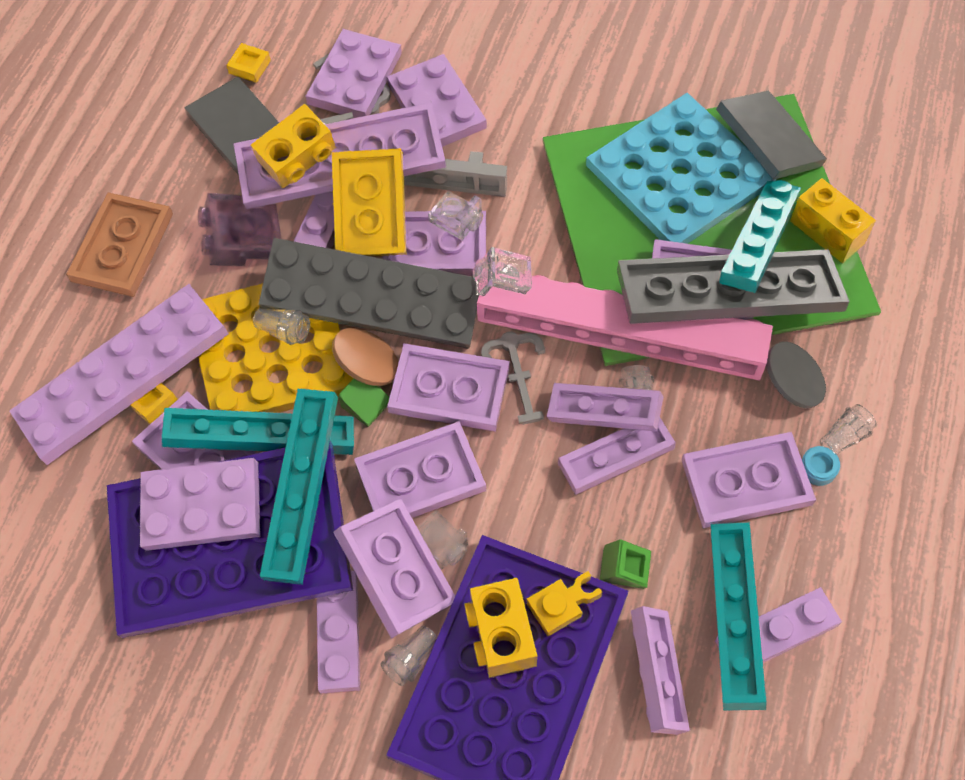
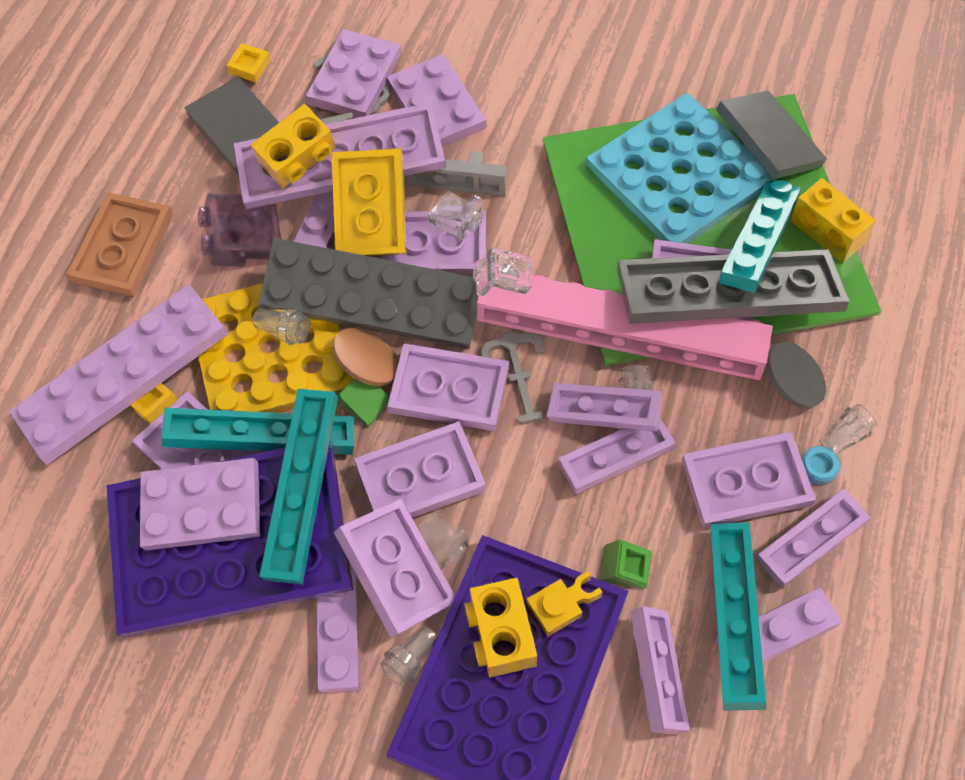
none -> lavender plate [755,489,871,589]

